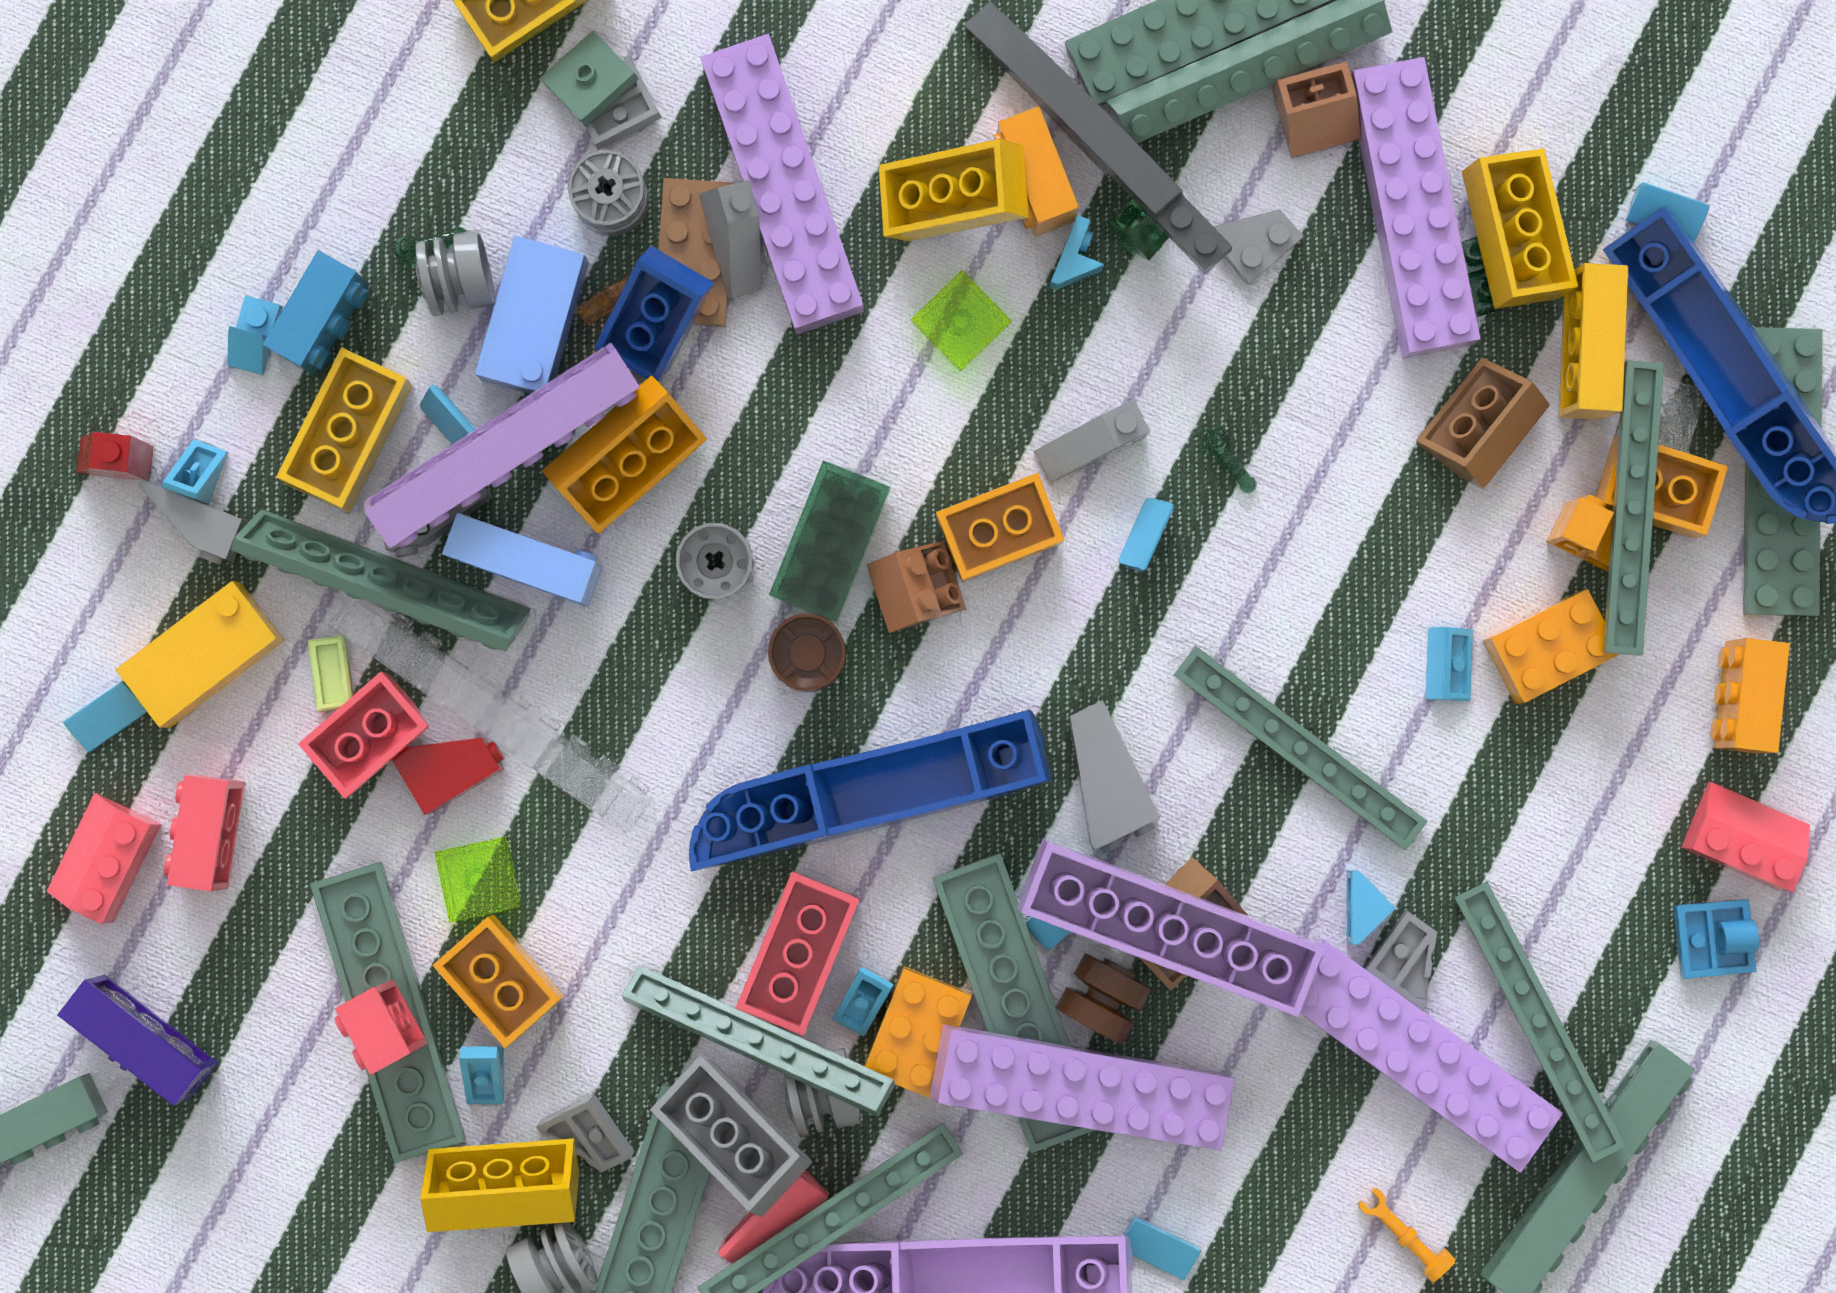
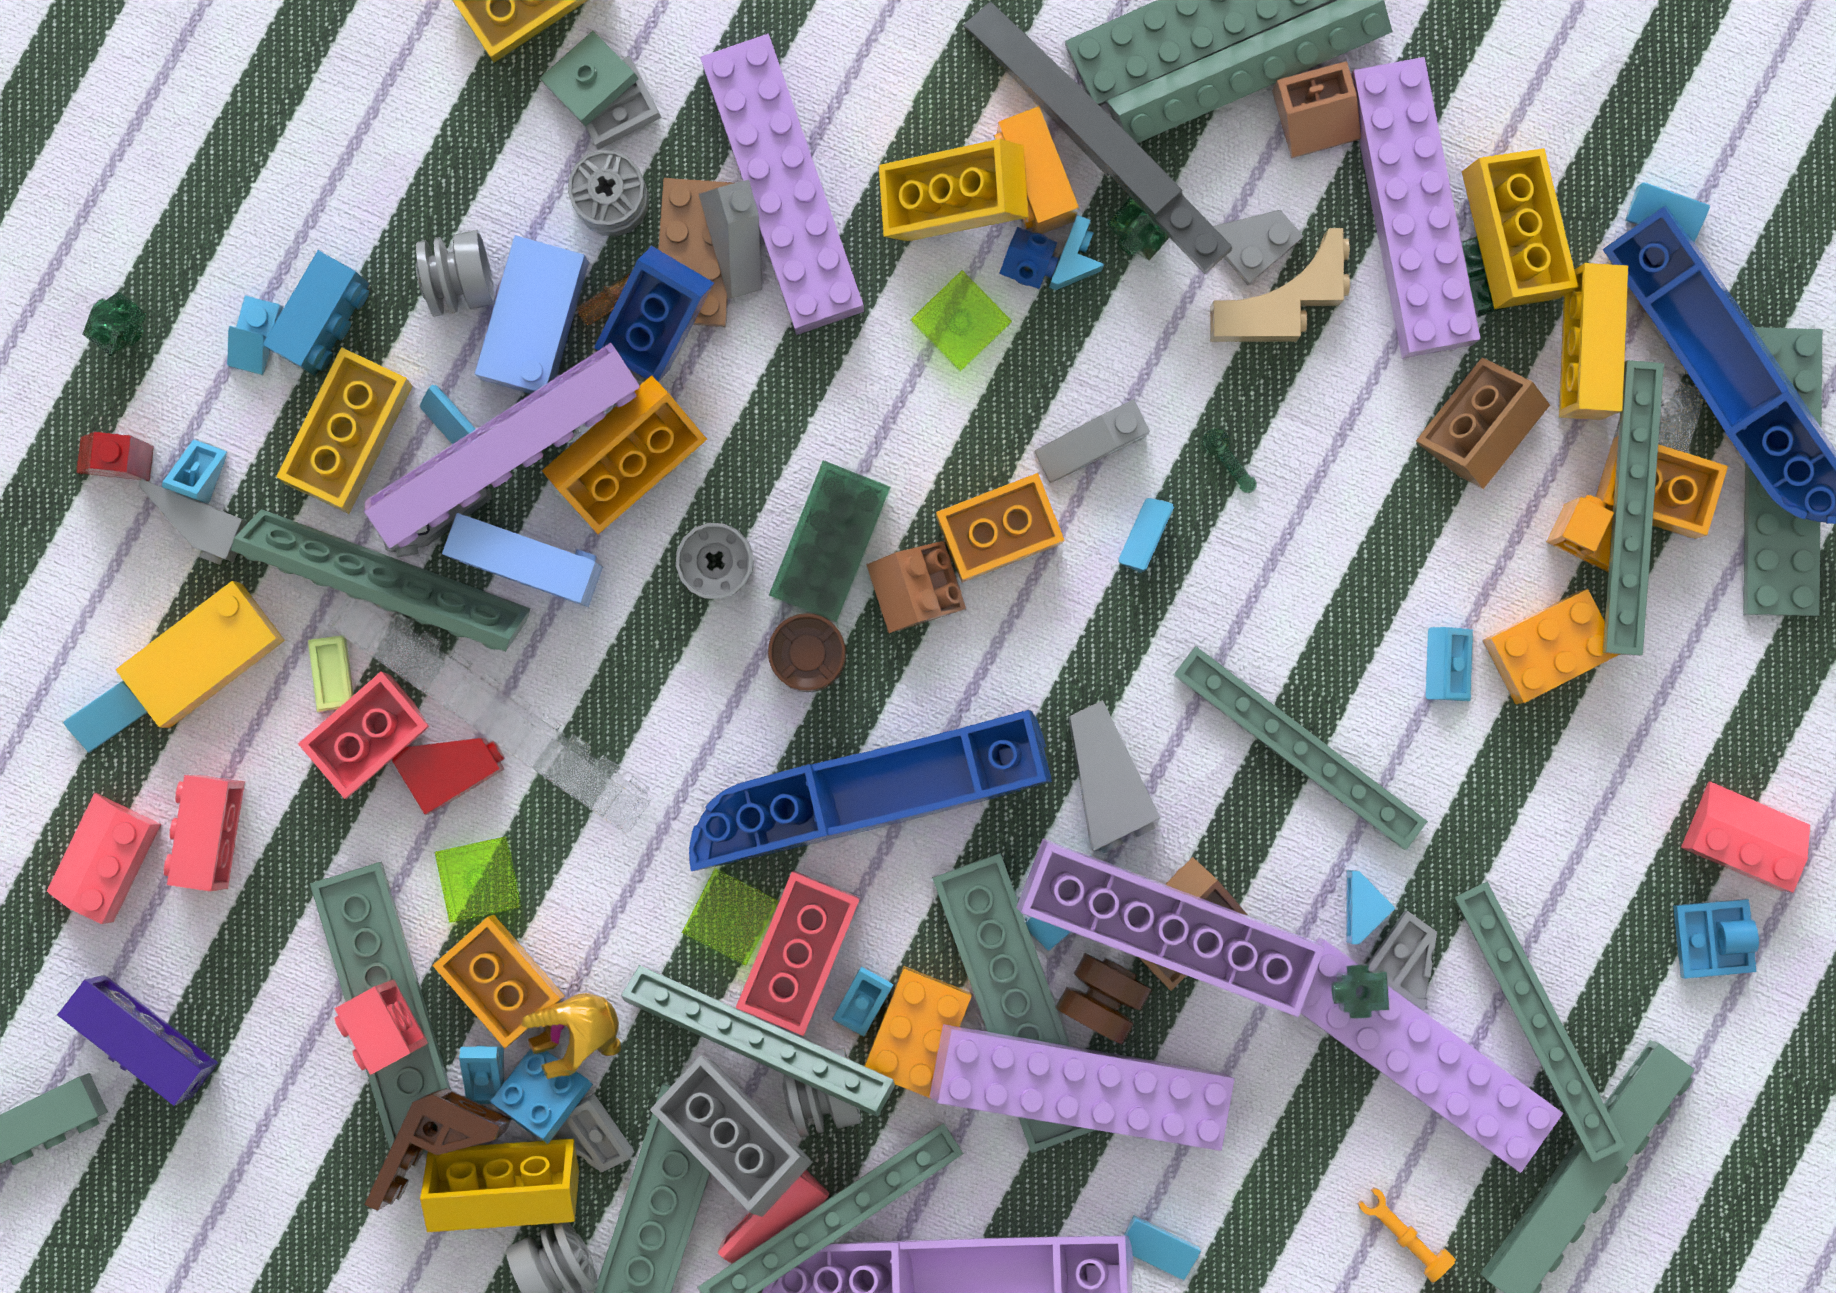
clear green piece [394,227,467,266] -> none
light orange brick [1710,638,1790,754] -> none
none -> clear green brick [82,291,147,356]
none -> reddish brown bracket [364,1088,512,1211]
none -> dark azure plate [490,1048,593,1144]
none -> pearl gold piece [522,993,621,1079]
none -> clear neon green plate [682,868,780,966]
none -> blue brick [999,227,1059,289]
none -> tan arch [1210,228,1350,342]
none -> clear green brick [1331,964,1389,1019]

